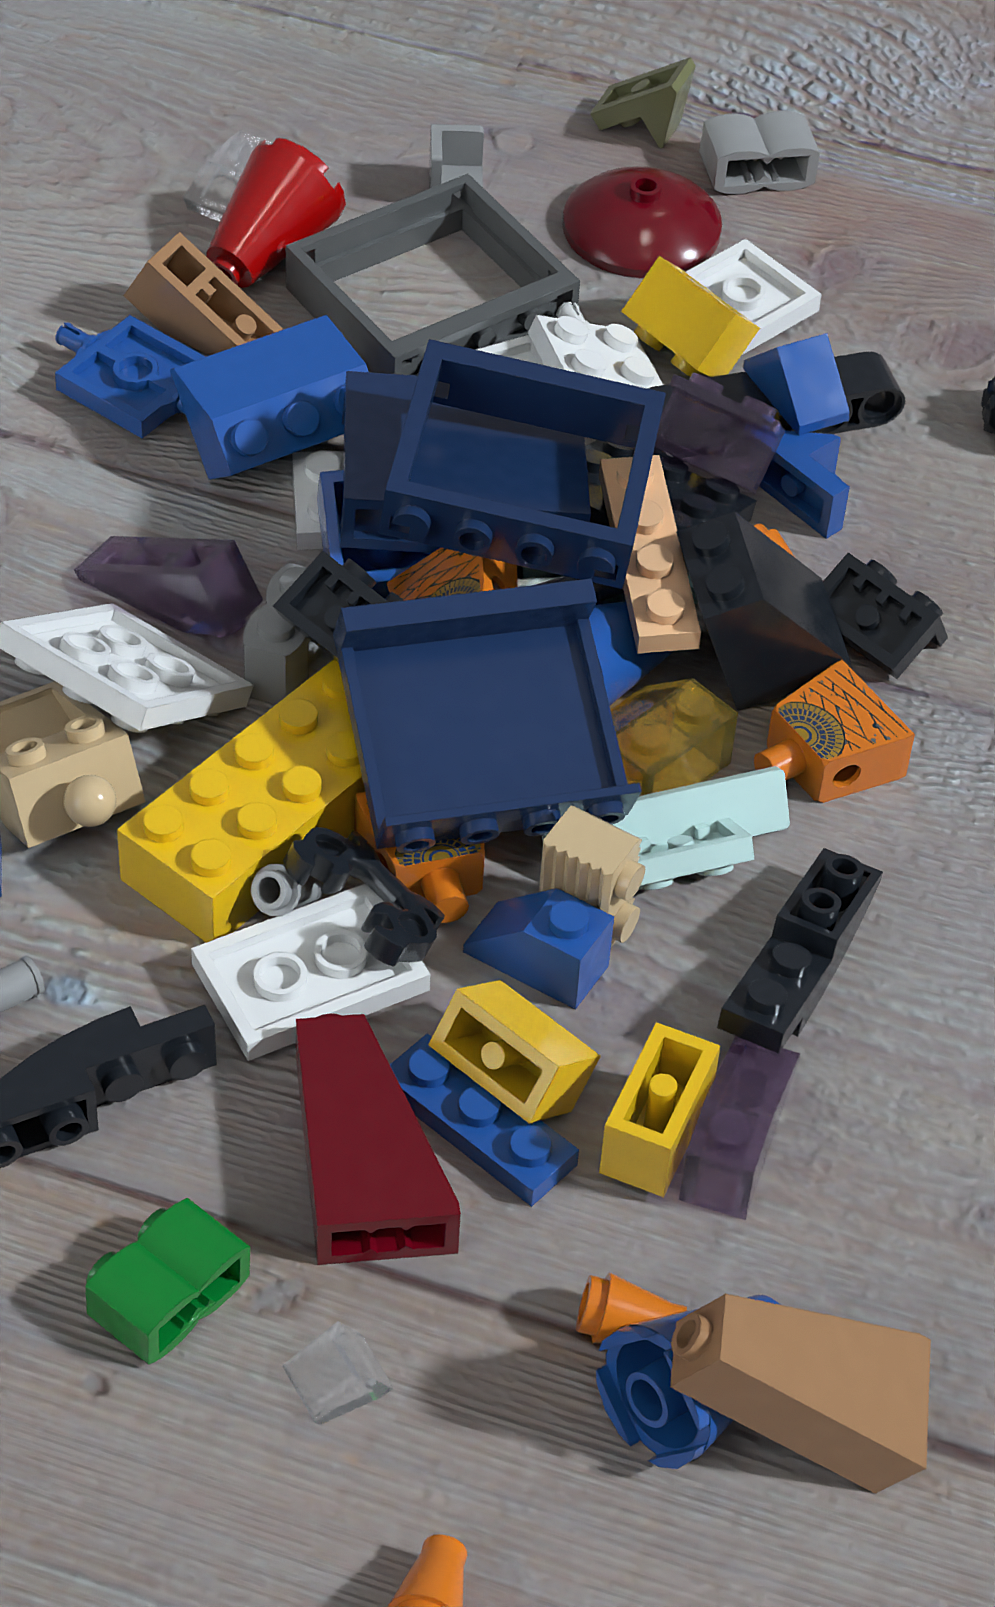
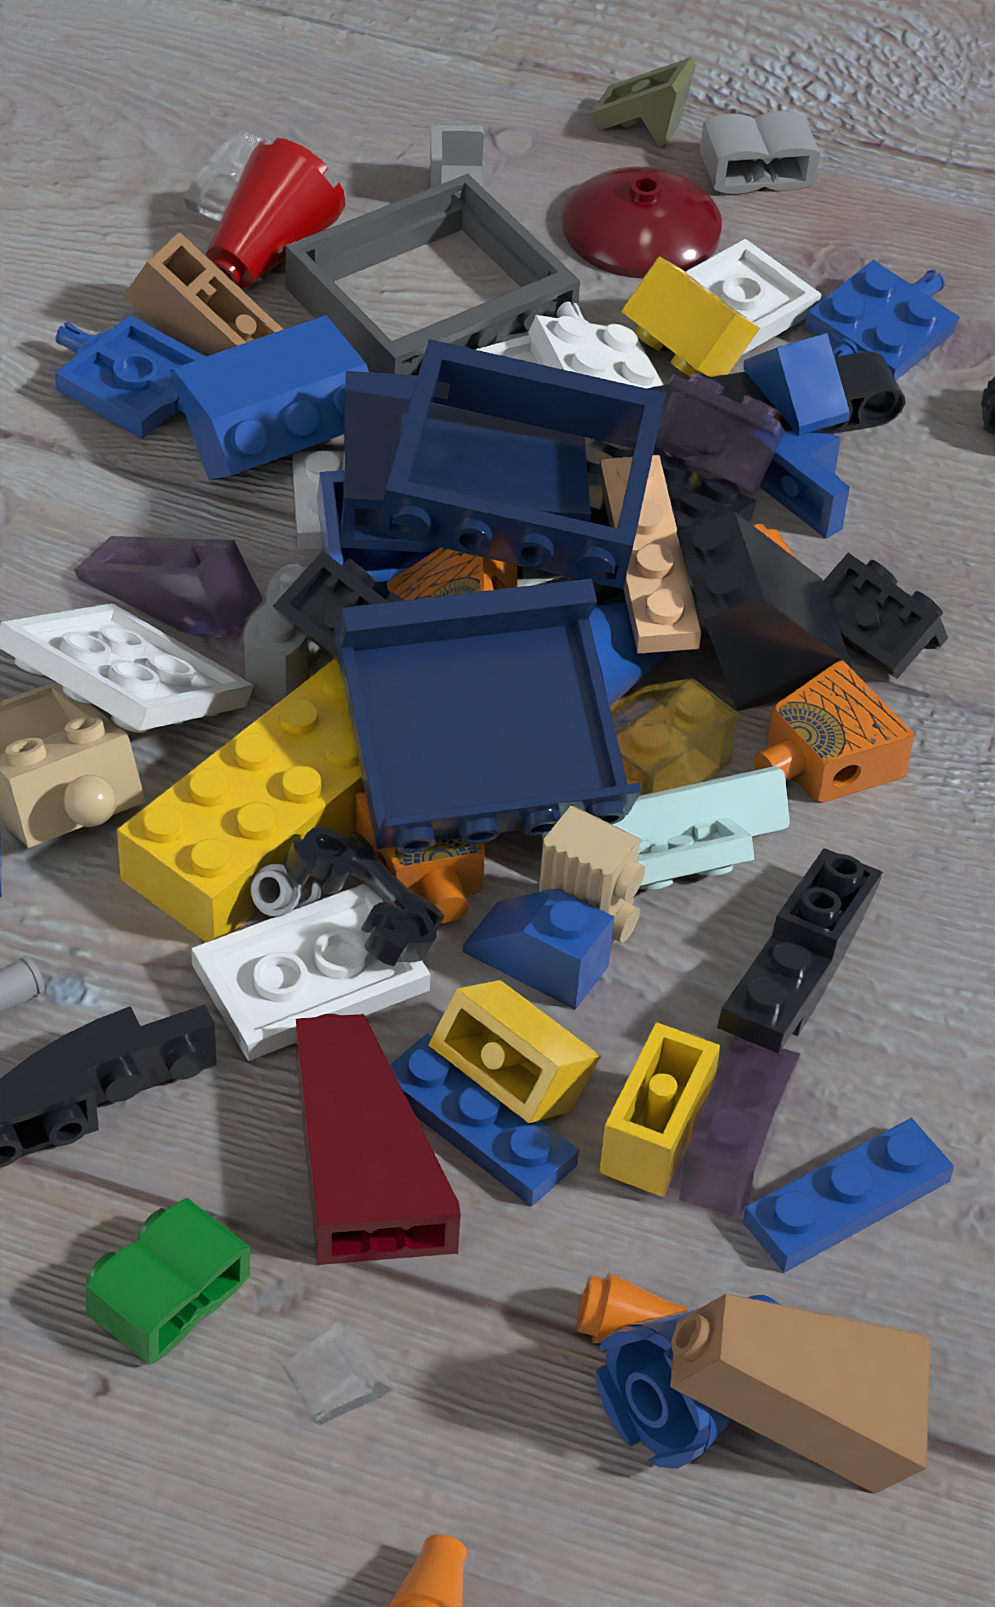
none -> blue plate [743,1117,954,1273]
none -> blue plate [804,260,960,381]

